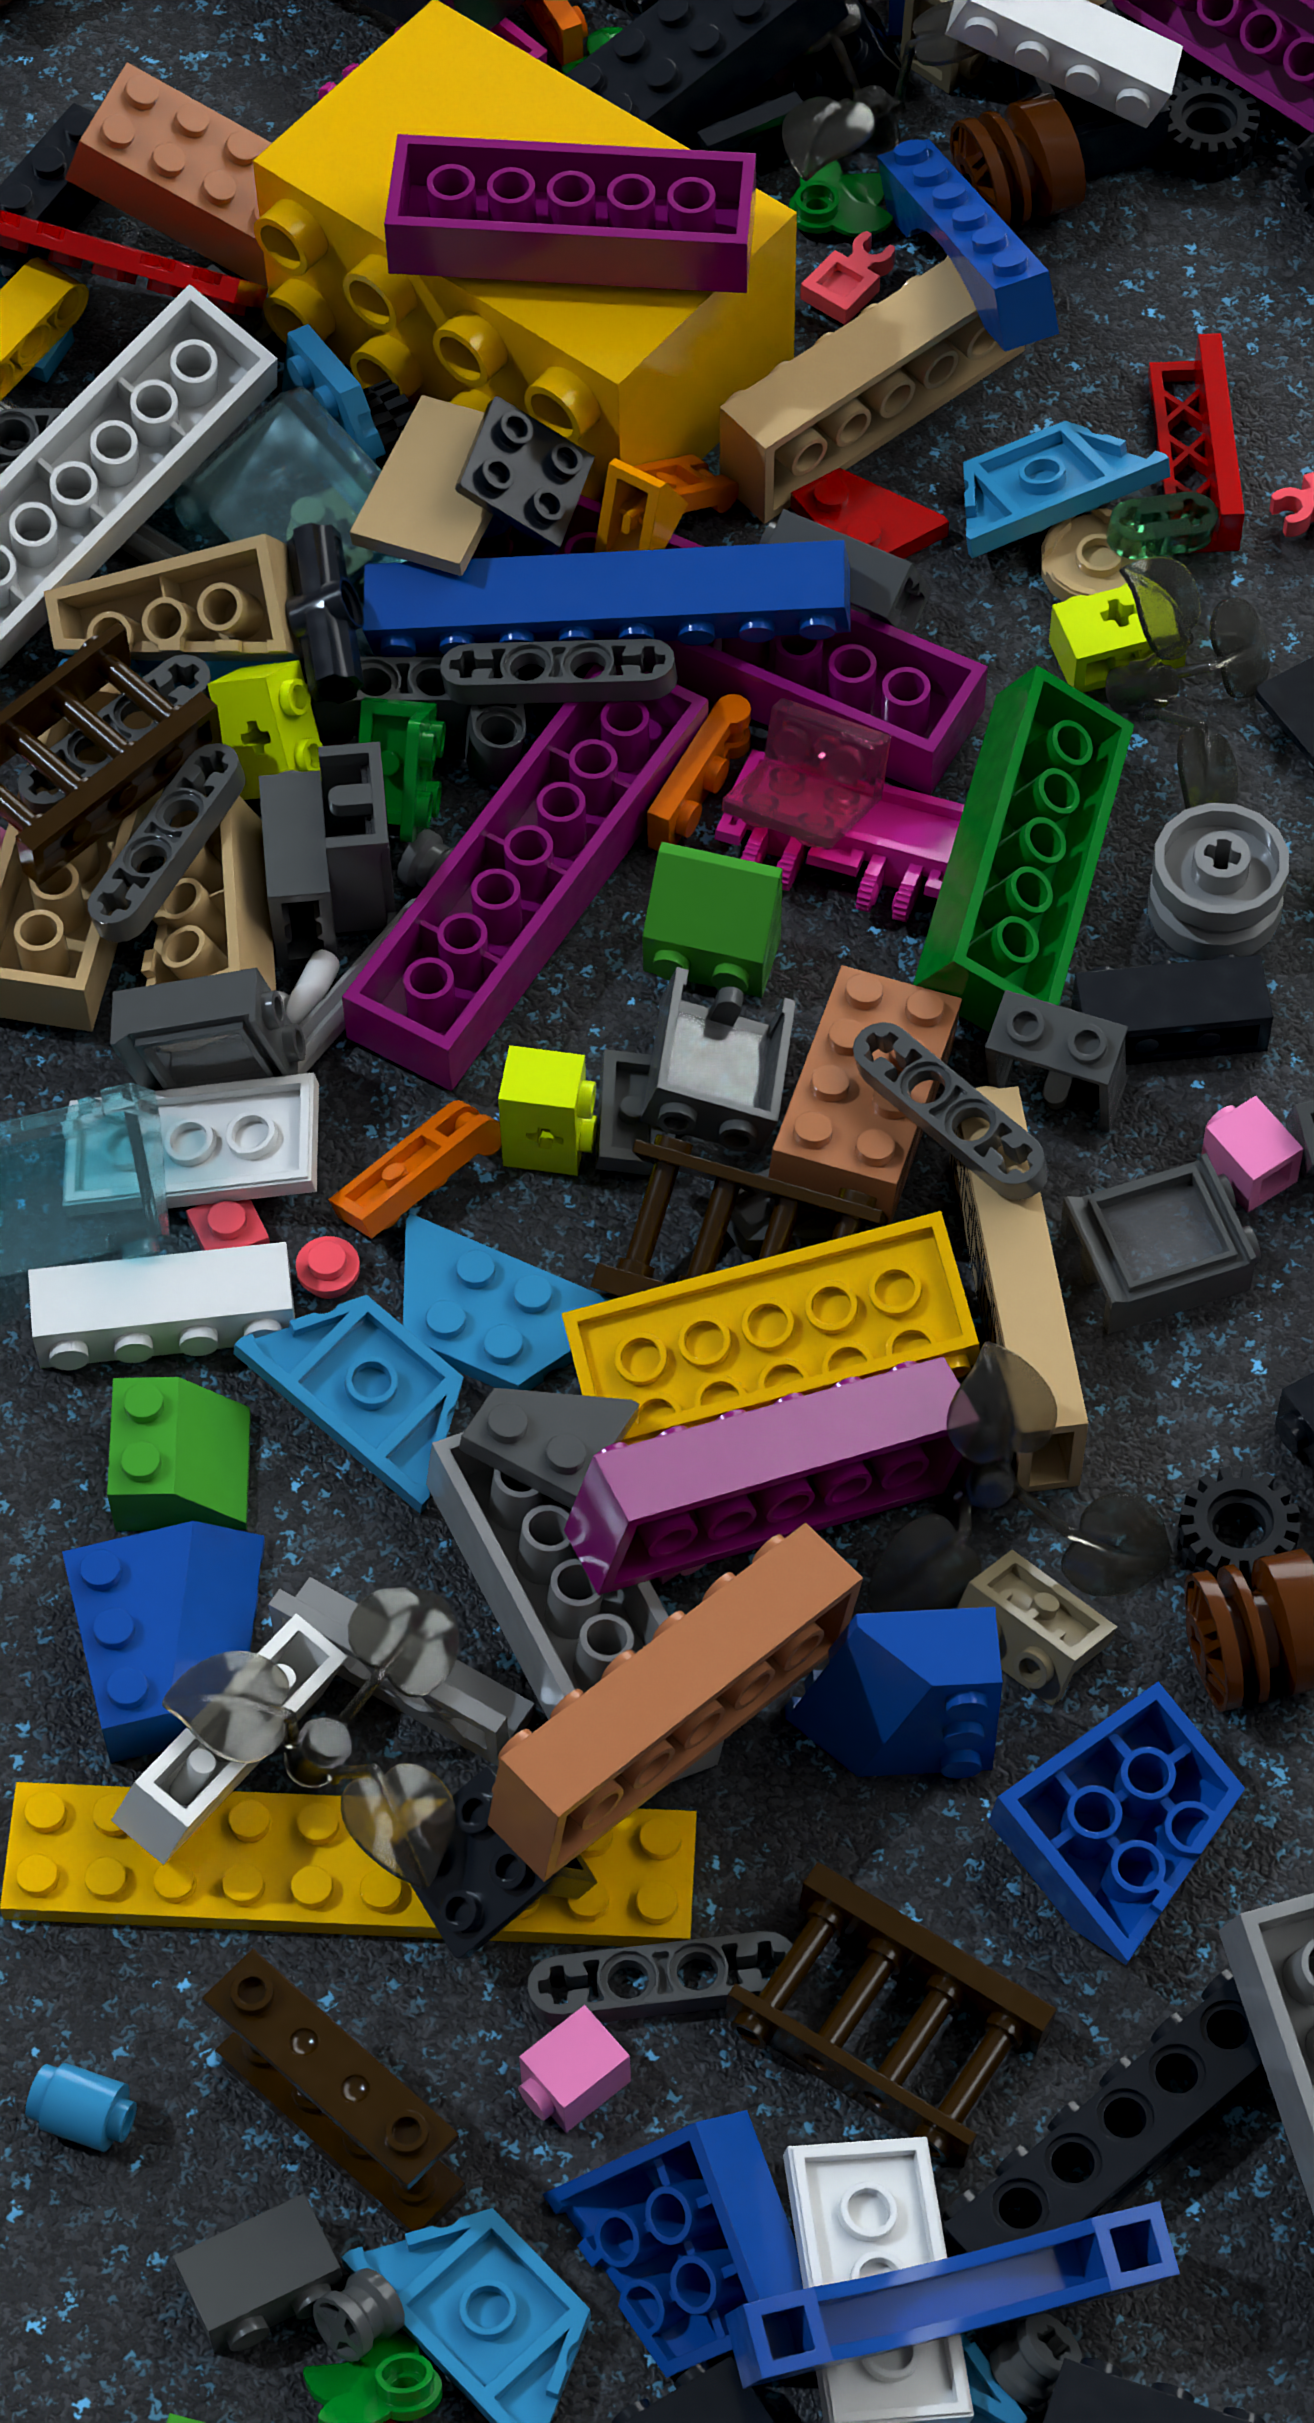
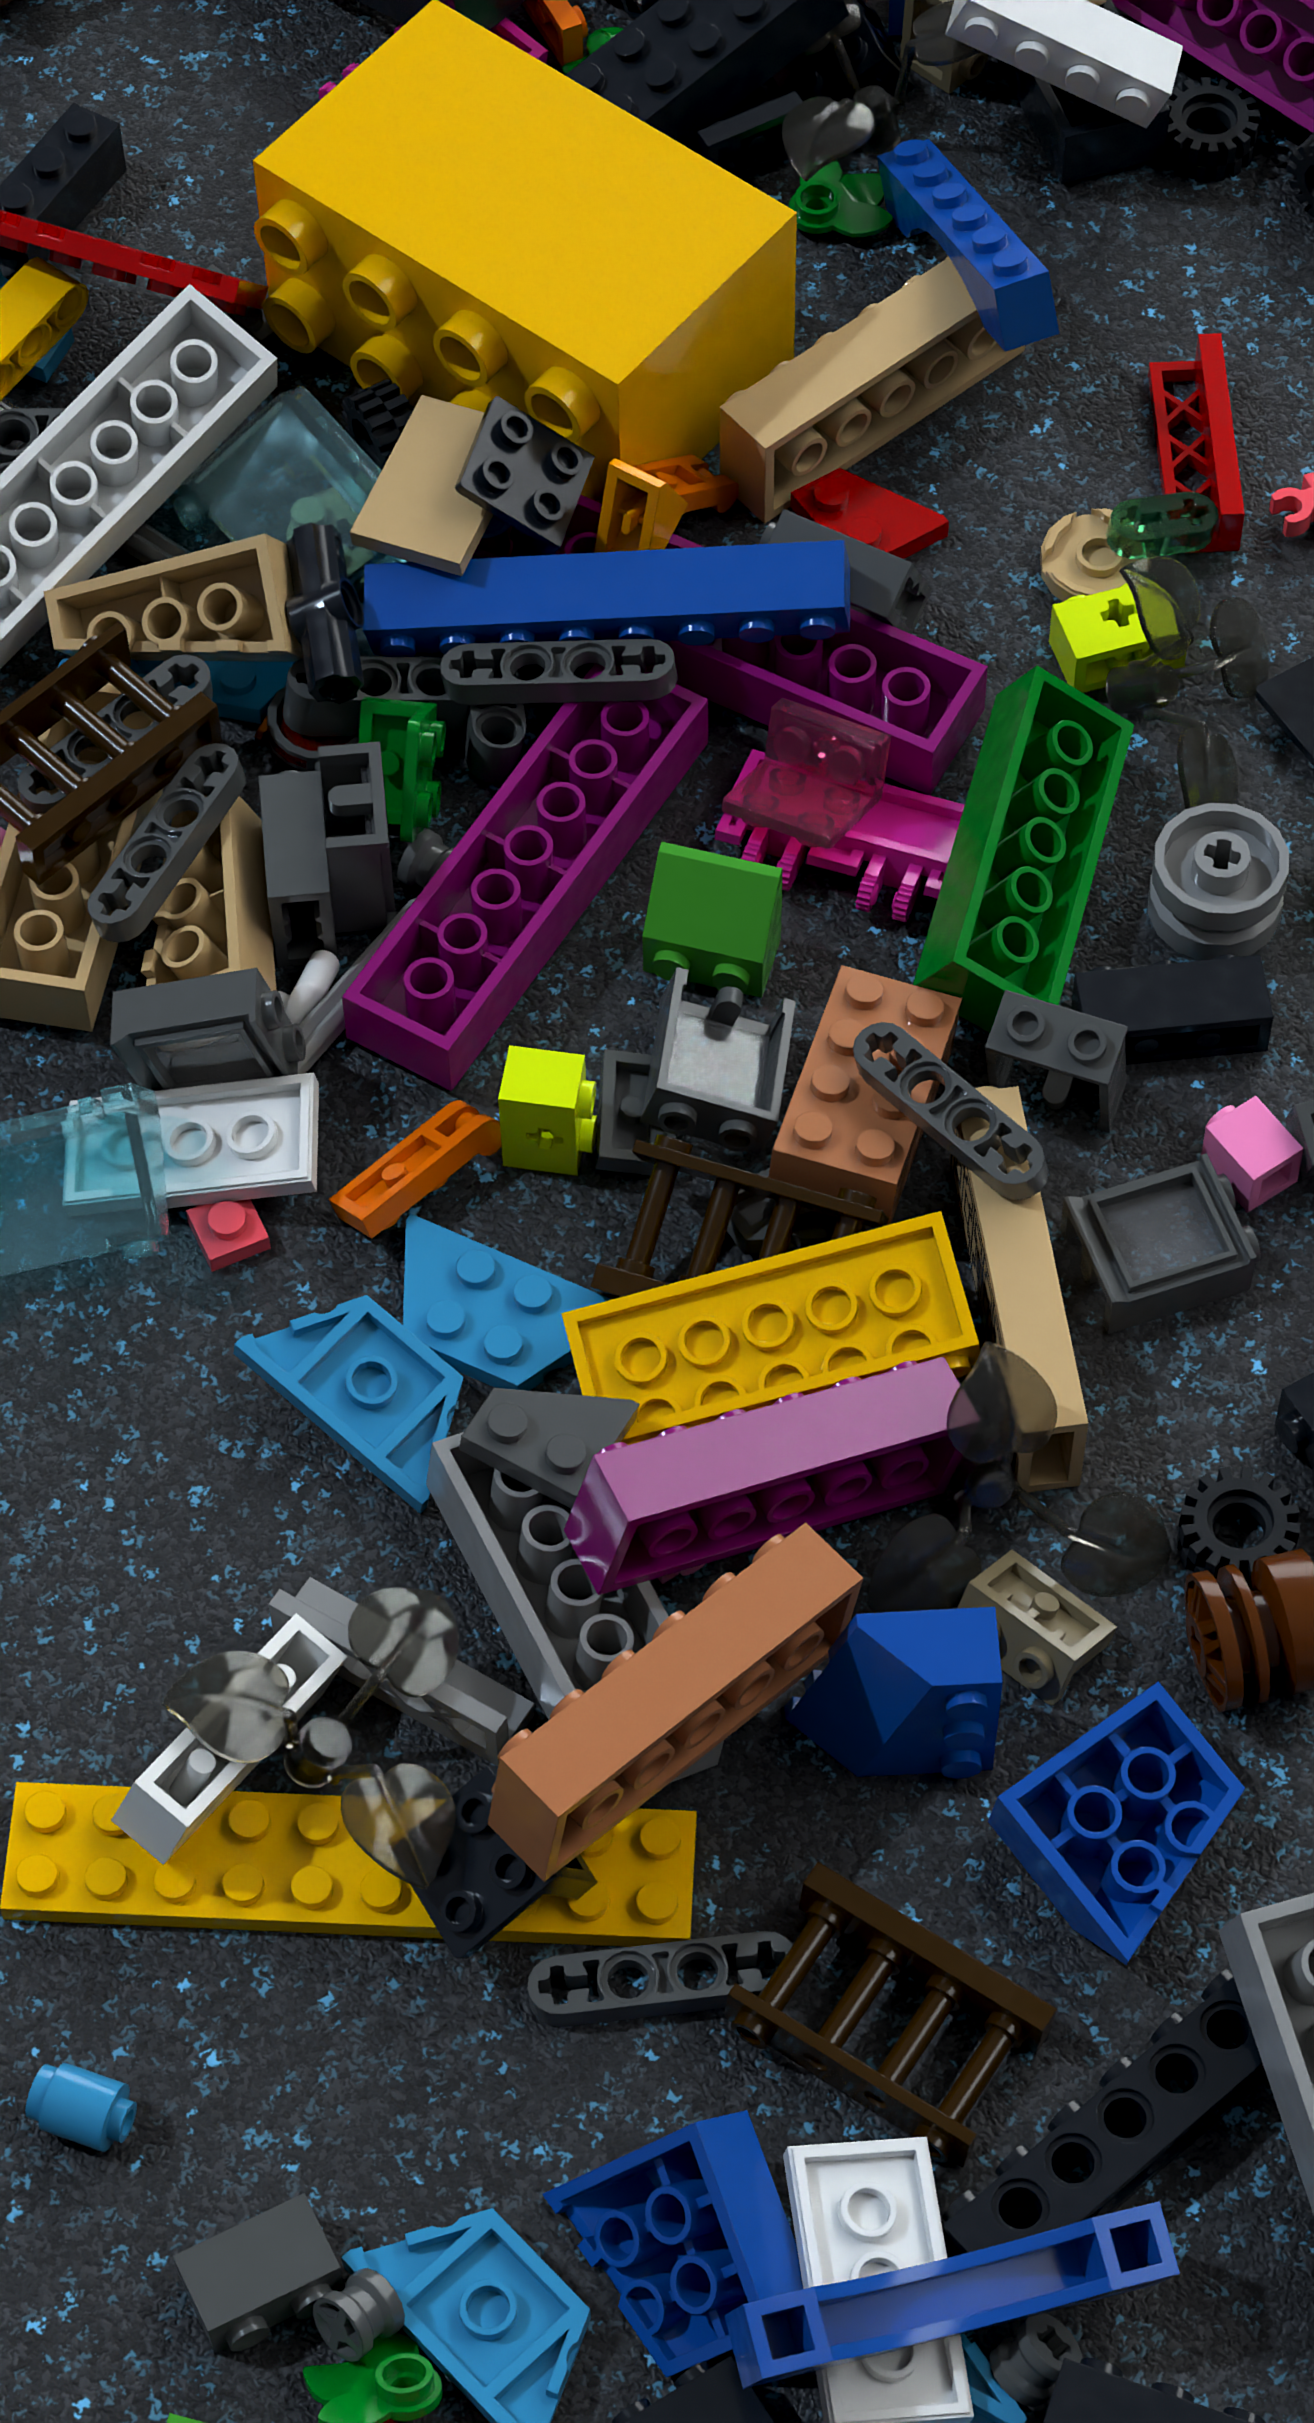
white brick [28,1242,295,1370] -> none
blue wedge [62,1521,265,1763] -> none
nougat brick [65,62,272,286] -> none
bright green slope [107,1377,251,1531] -> none
dark brown fence [202,1948,466,2233] -> none
neon yellow brick [207,660,323,800] -> none
dark azure wing [282,324,386,496] -> none
coral plate [295,1236,360,1299] -> none
magenta brick [384,134,756,293] -> none
bright pink brick [518,2005,631,2133] -> none
orange plate [647,694,751,851] -> none
coral plate [800,231,895,325] -> none
reddish brown wheel [950,93,1086,227] -> none
dark azure wing [963,421,1171,558] -> none

